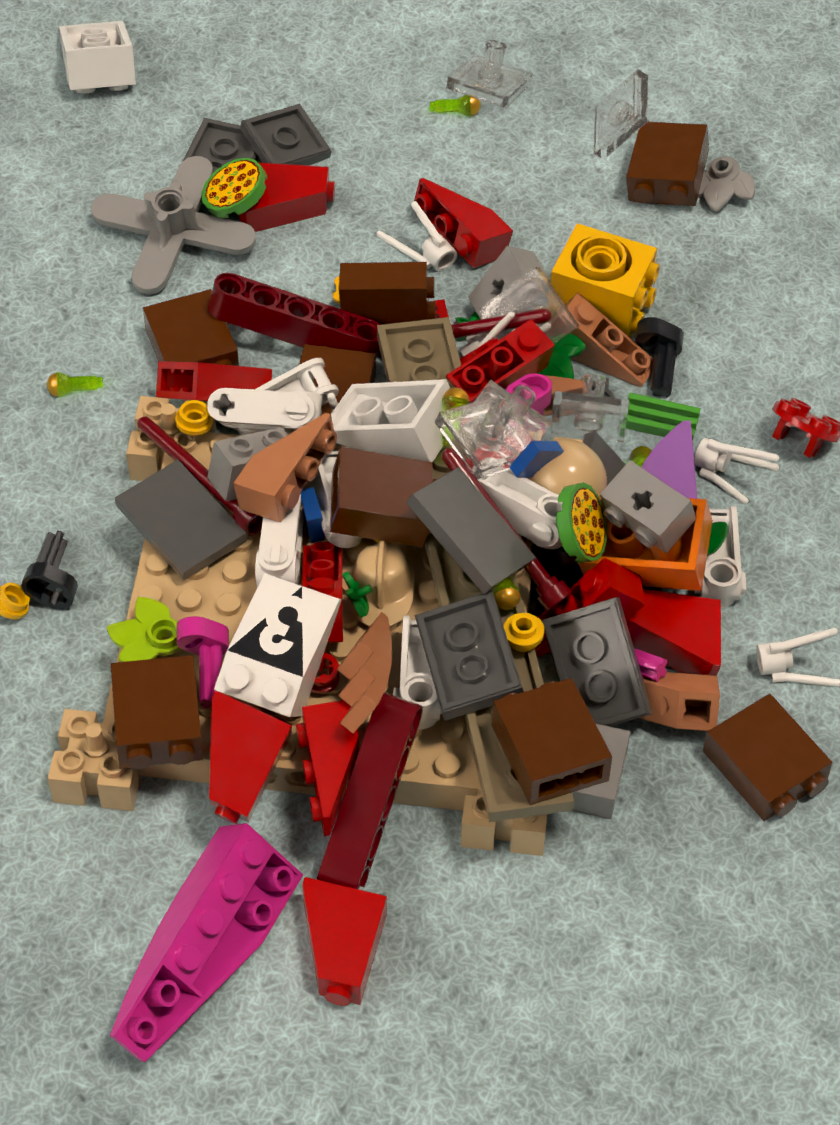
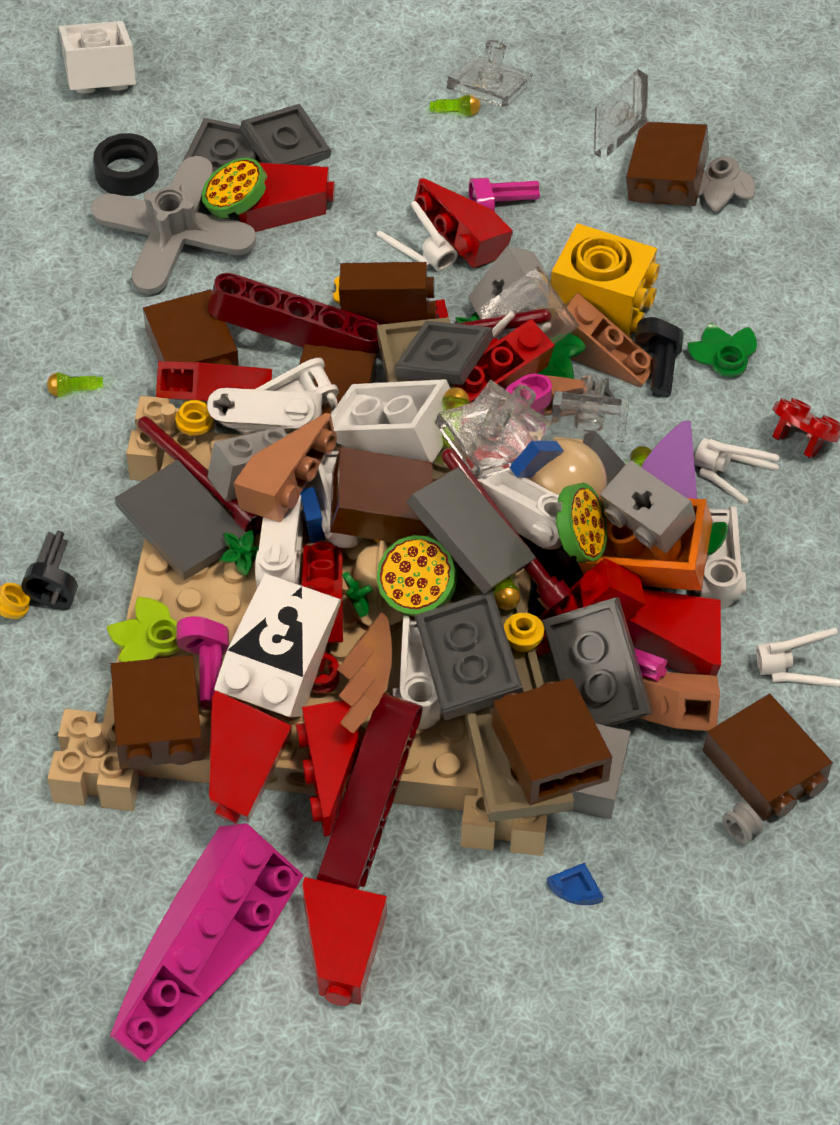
bright green tile [621,393,701,441] -> none
none -> black tyre [93,133,159,196]
none -> green plant [219,530,259,576]
none -> tile [377,535,458,616]
none -> dark grey tile [394,321,494,385]
none -> dark pink piece [468,177,540,212]
none -> blue tile [546,862,604,905]
none -> green plate [687,323,757,377]
none -> light grey bush [722,802,763,845]

